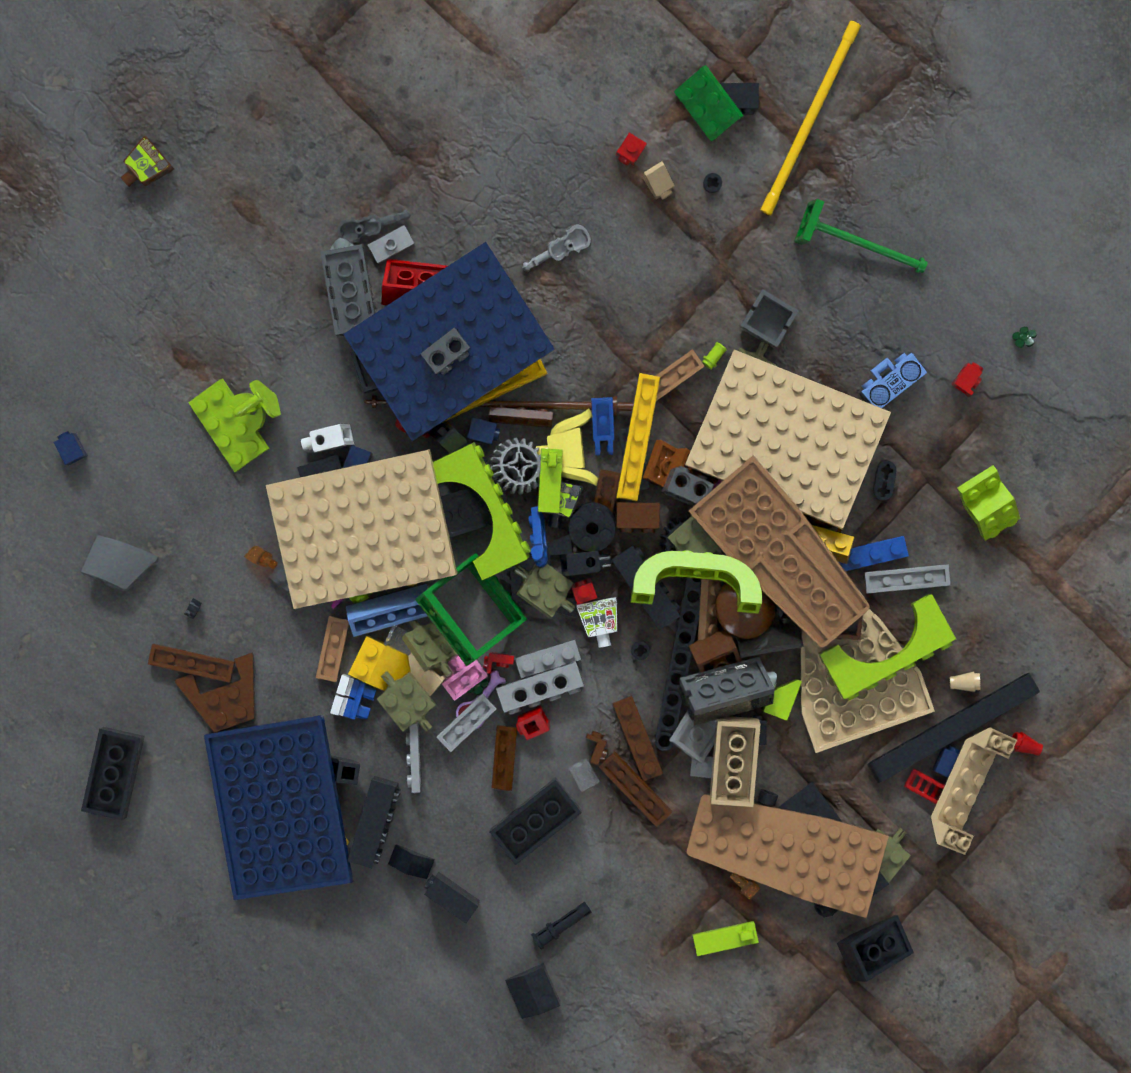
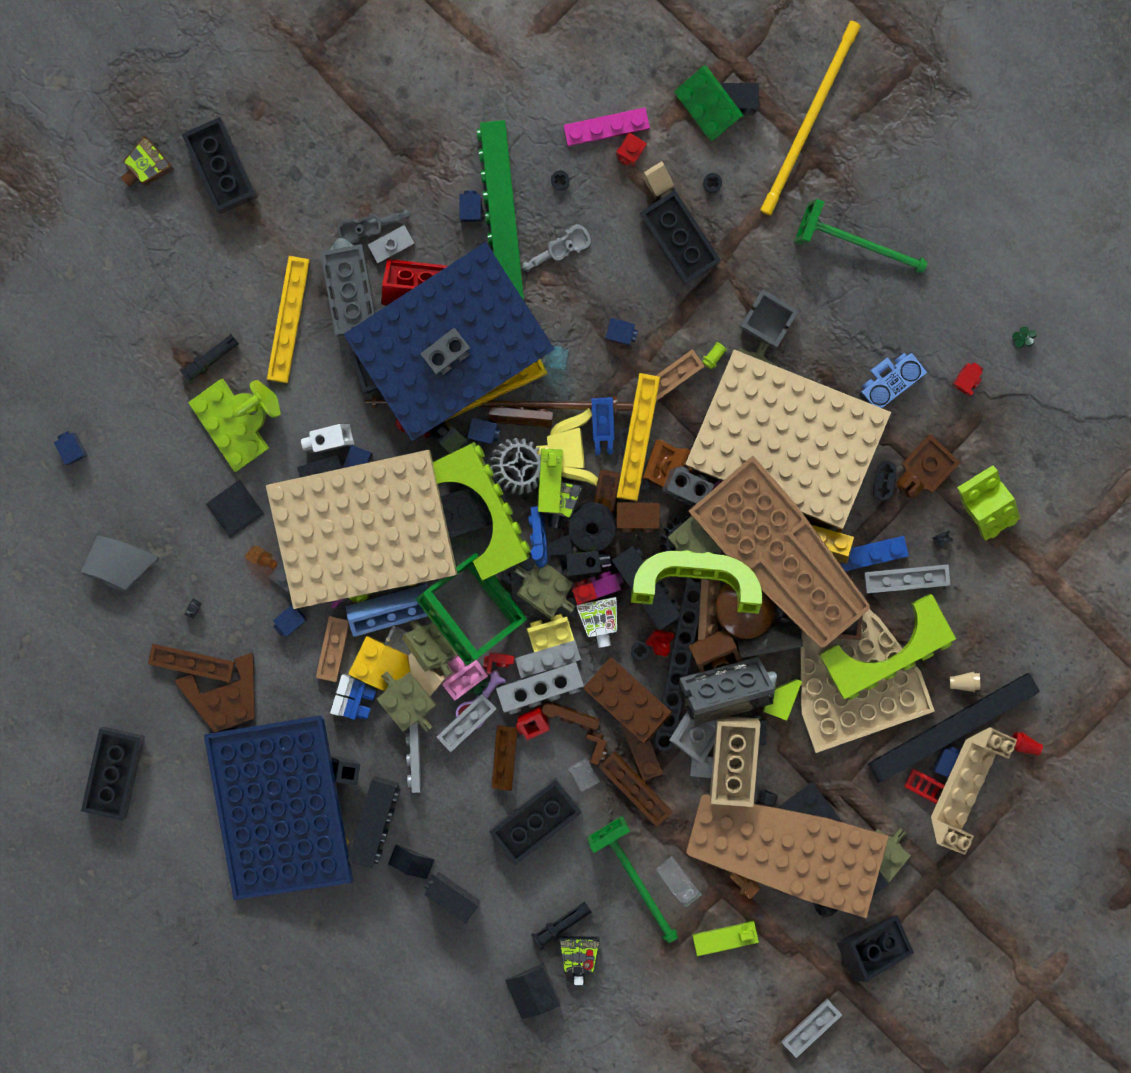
none -> black pin [179,334,239,384]
none -> black brick [182,117,258,214]
none -> black piece [206,480,264,538]
none -> yellow tile [267,256,310,384]
none -> dark blue brick [273,604,307,637]
none -> dark blue brick [459,190,481,222]
none -> green brick [477,120,524,300]
none -> light yellow bracket [527,614,574,652]
none -> reddish brown hinge [542,701,600,731]
none -> clear light blue brick [544,346,569,370]
none -> black bush [551,170,570,191]
none -> torso [560,936,600,985]
none -> dark pink plate [563,107,650,147]
none -> reddish brown plate [583,657,673,744]
none -> green tile [587,815,678,943]
none -> magenta brick [591,571,624,598]
none -> dark blue brick [605,318,638,346]
none -> black brick [639,190,721,286]
none -> red brick [645,629,674,657]
none -> clear slope [656,856,702,907]
none -> light grey plate [781,999,842,1058]
none -> reddish brown plate [896,434,961,499]
none -> black bush [932,530,953,547]

